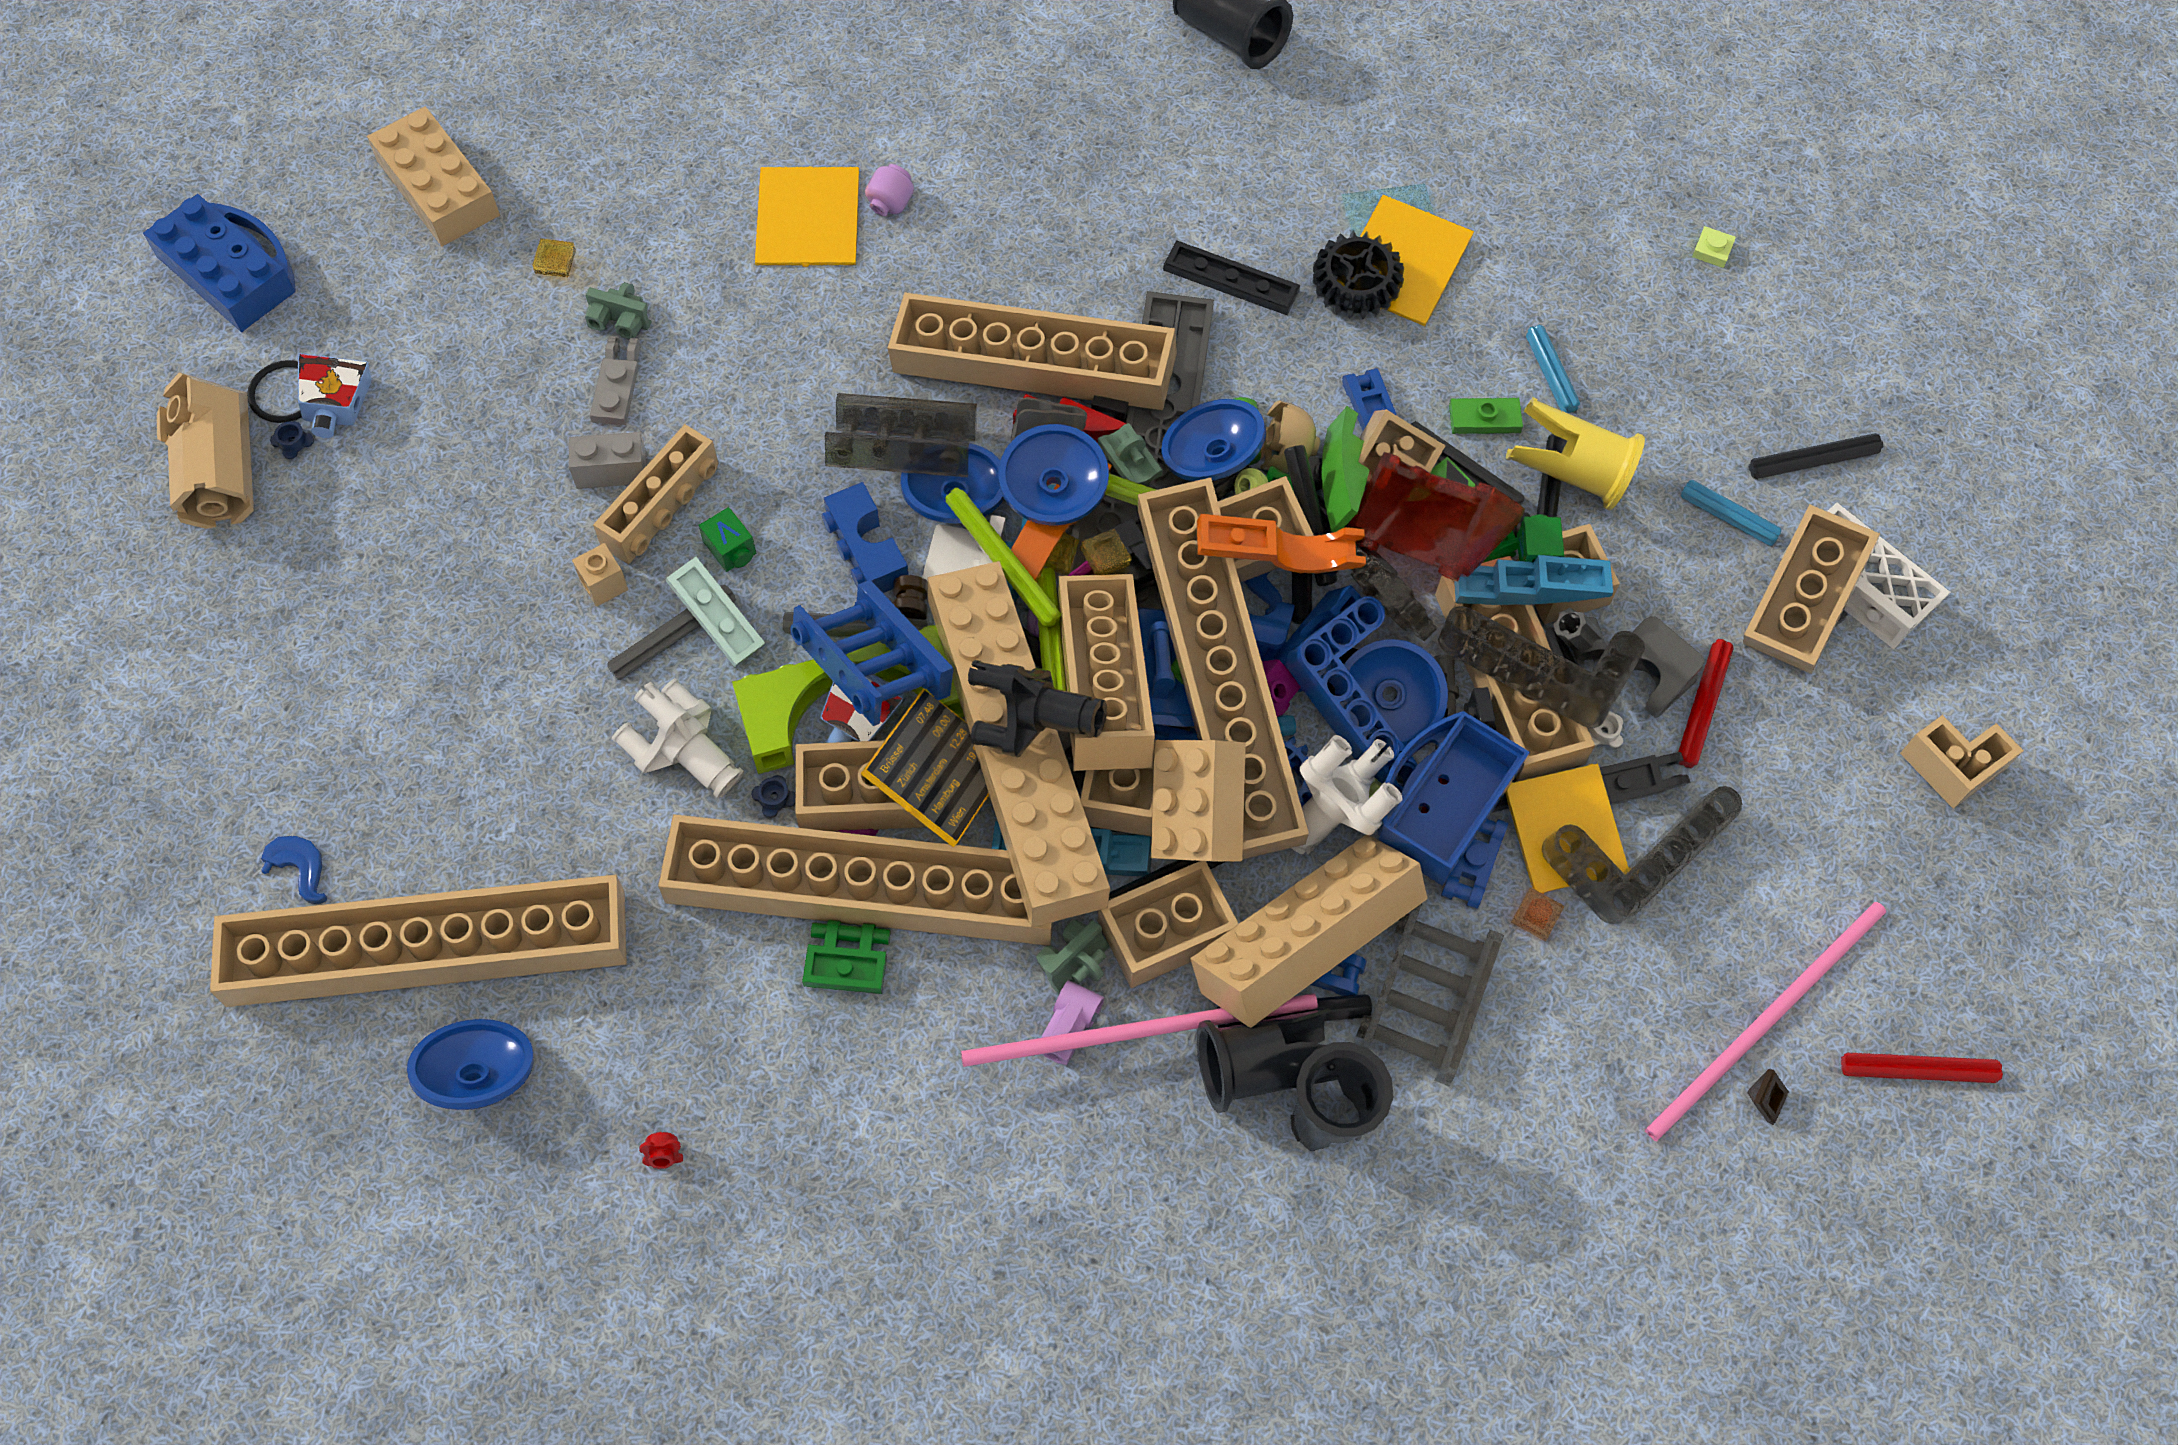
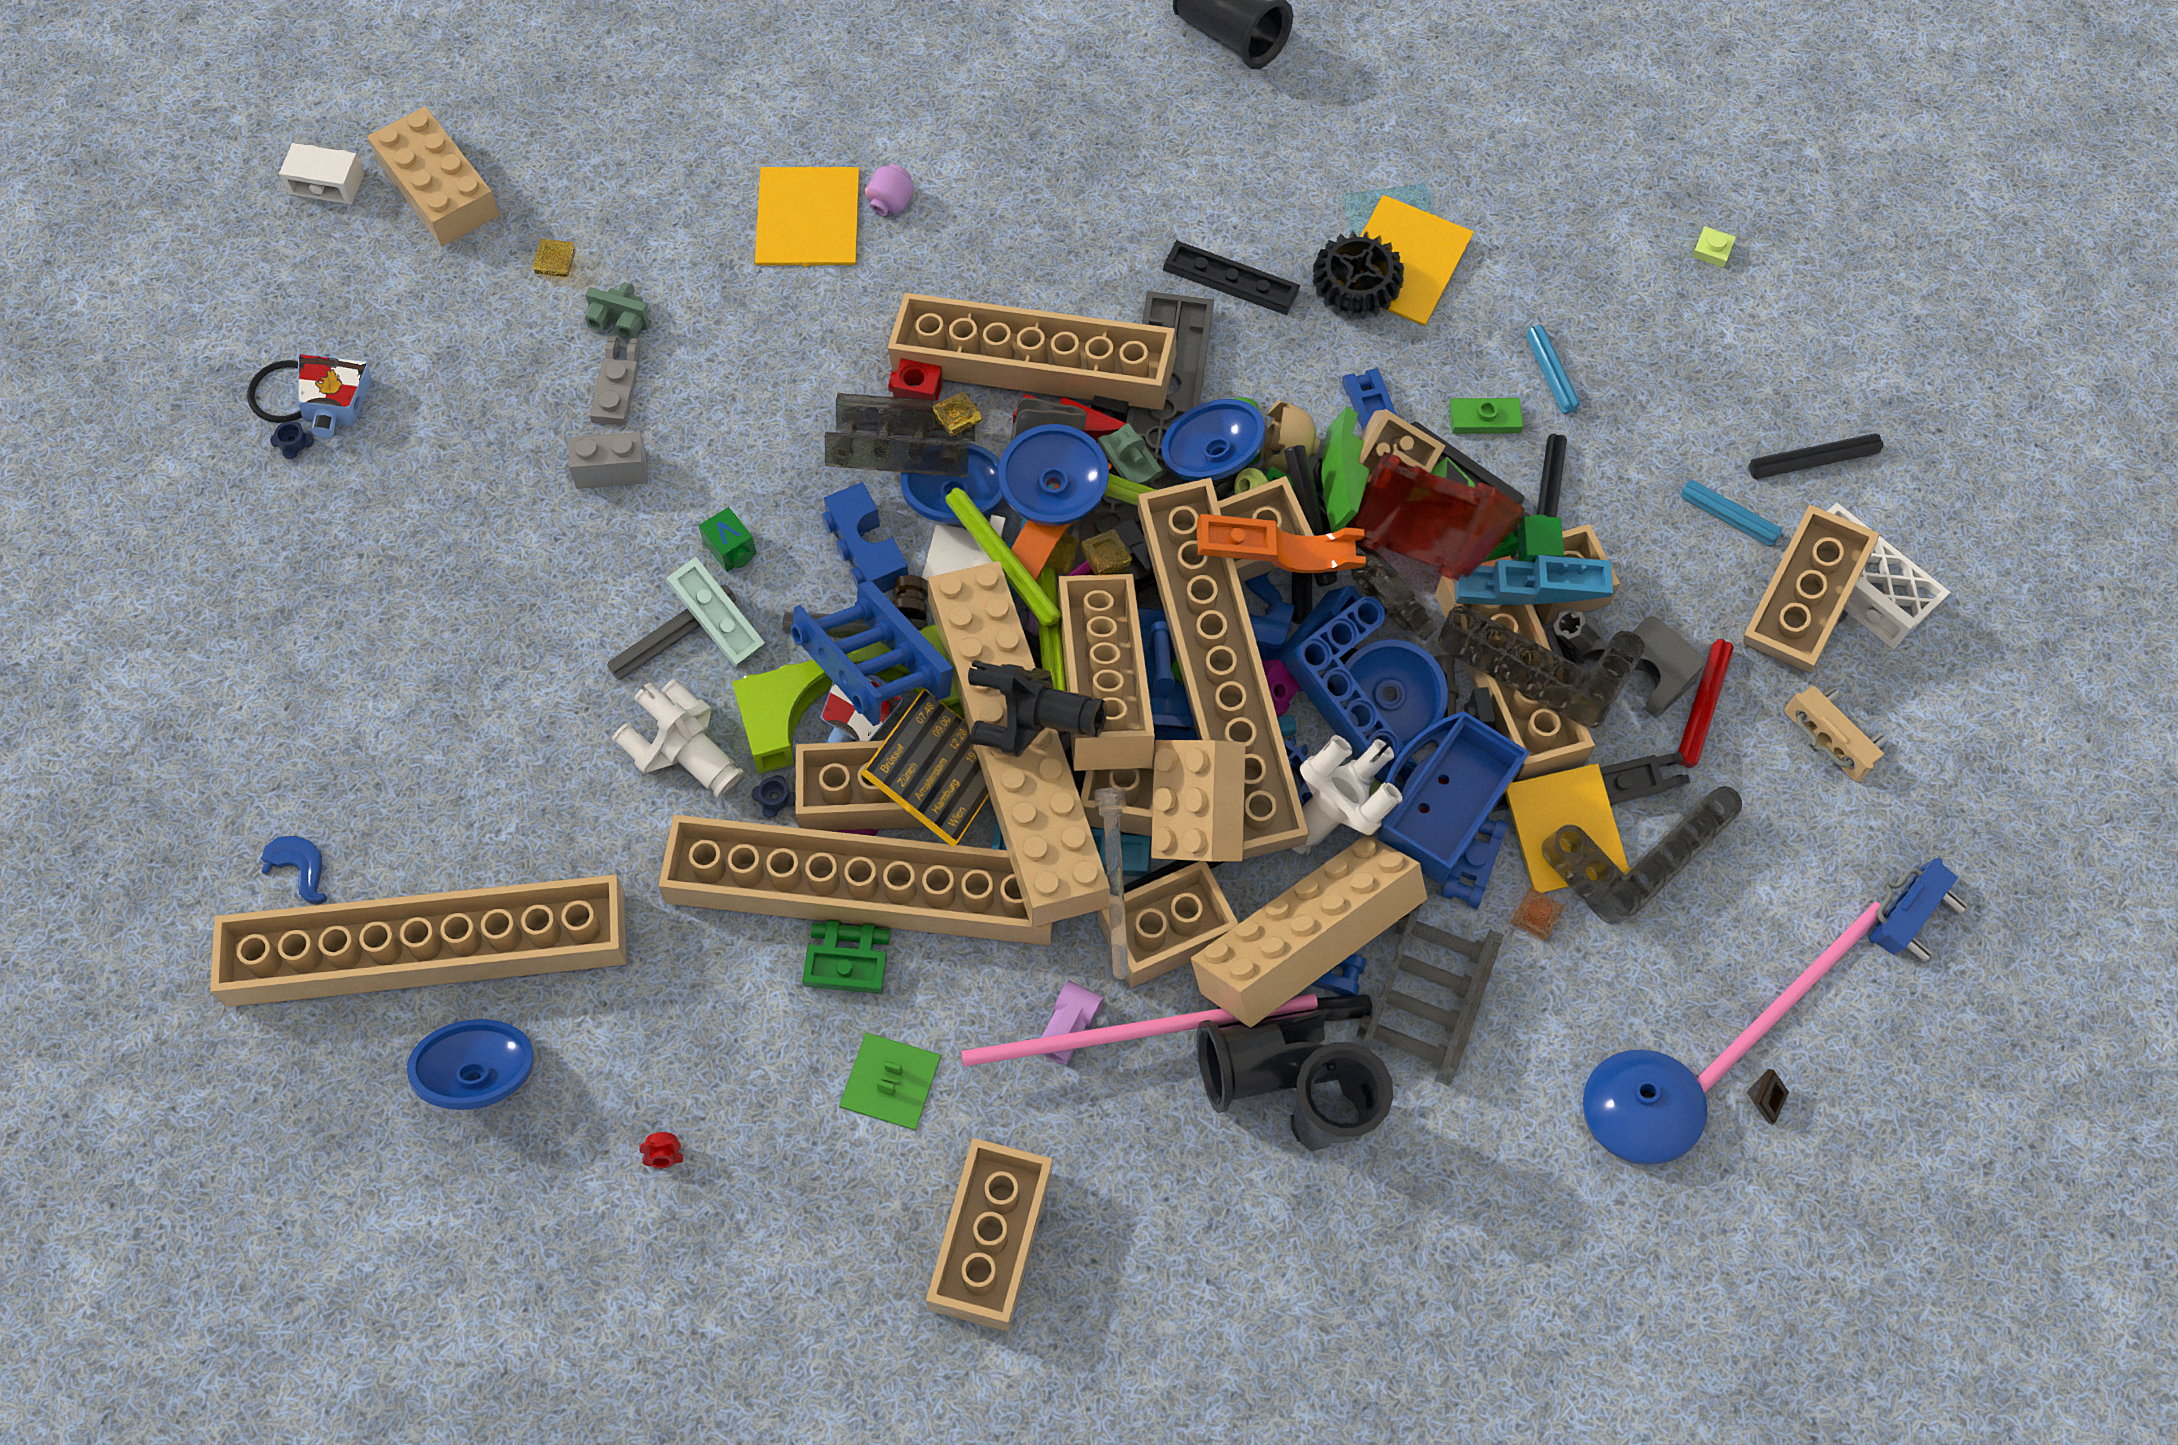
blue piece [143,193,296,333] -> none
tan brick [156,372,254,529] -> none
tan brick [572,543,628,607] -> none
tan brick [593,424,718,565] -> none
sand green hips [1036,919,1109,994] -> none
light yellow piece [1506,397,1645,510] -> none
white plate [1586,711,1623,749] -> none
red axle [1841,1052,2003,1083] -> none
tan brick [1900,715,2024,809] -> none
none -> white brick [279,143,365,204]
none -> bright green piece [839,1032,941,1130]
none -> red brick [888,358,943,413]
none -> tan brick [926,1138,1053,1332]
none -> clear yellow plate [932,392,982,436]
none -> clear piece [1094,788,1129,980]
none -> blue dish [1583,1049,1707,1165]
none -> tan piece [1784,685,1887,782]
none -> blue piece [1869,858,1967,962]

